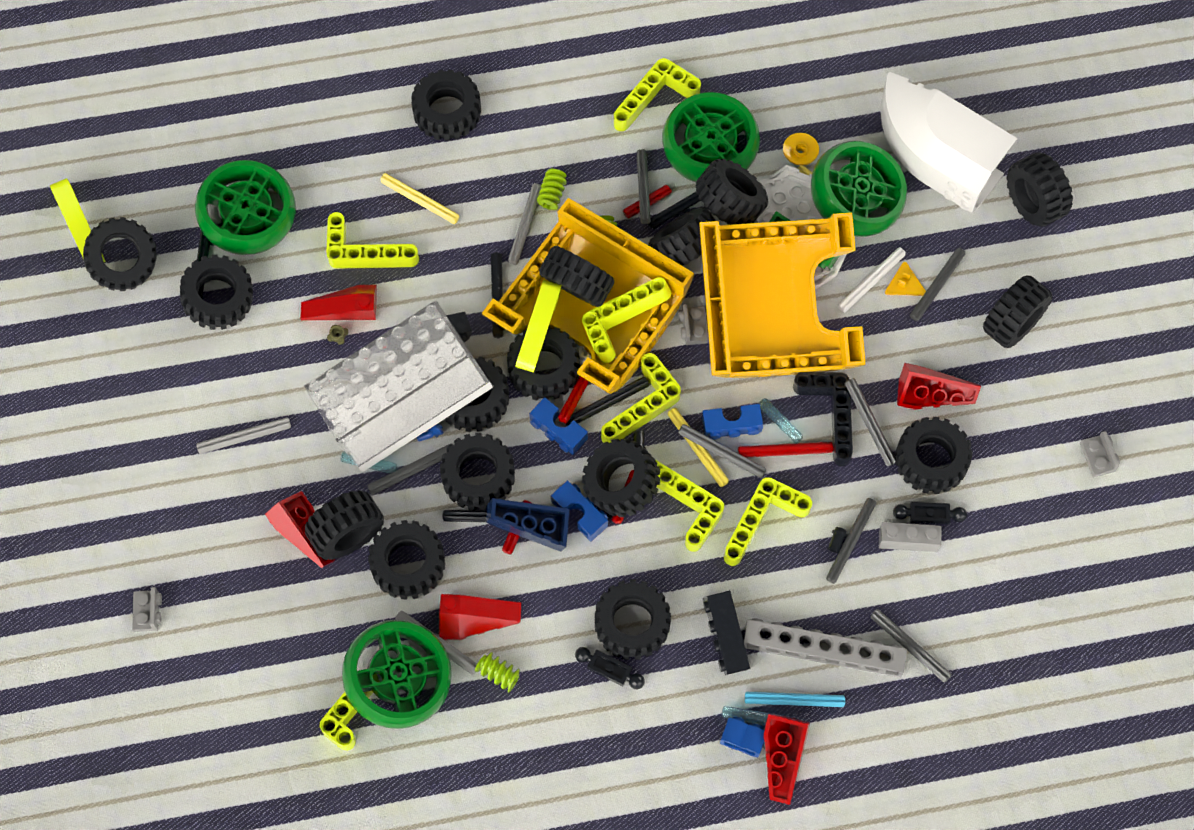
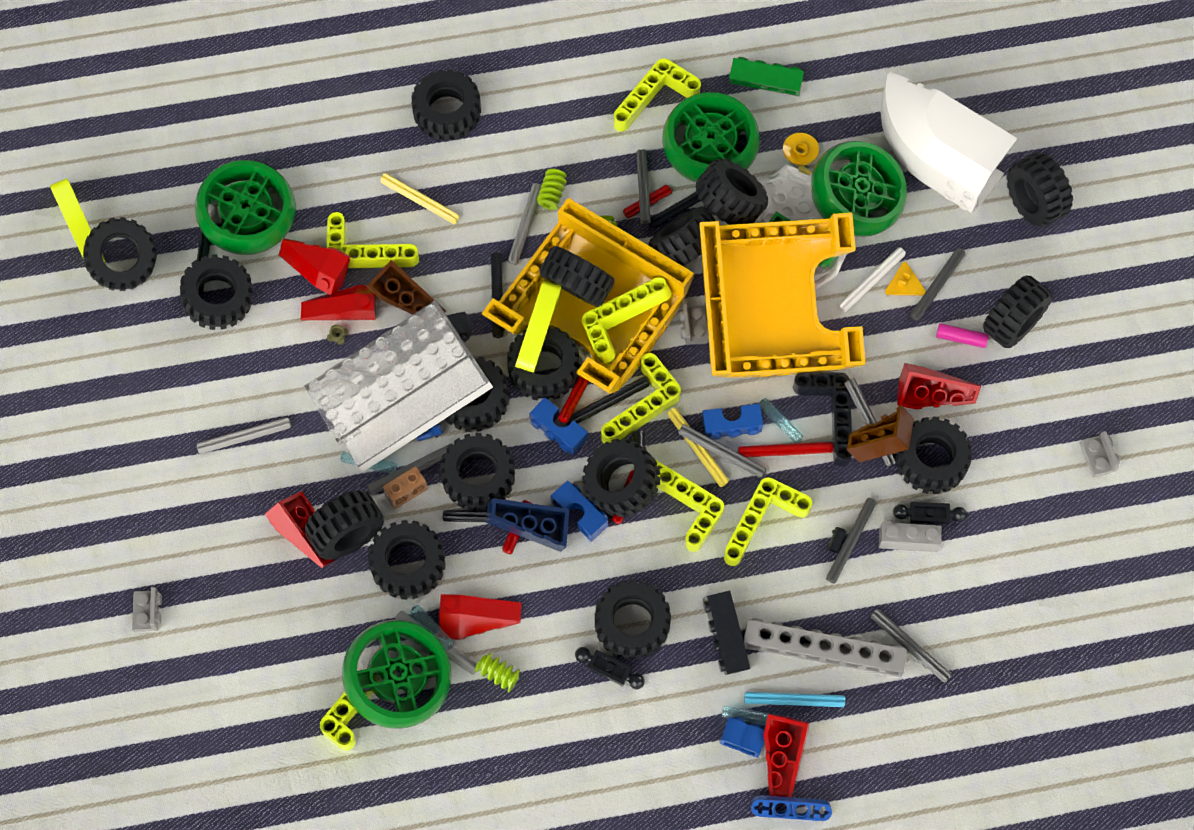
none -> red wedge [278,238,351,295]
none -> reddish brown wedge [366,260,446,320]
none -> medium nougat brick [382,466,428,509]
none -> clear light blue axle [410,605,454,651]
none -> green brick [729,57,804,96]
none -> blue beam [751,795,832,821]
none -> reddish brown wedge [847,405,914,463]
none -> dark pink piece [936,323,989,348]

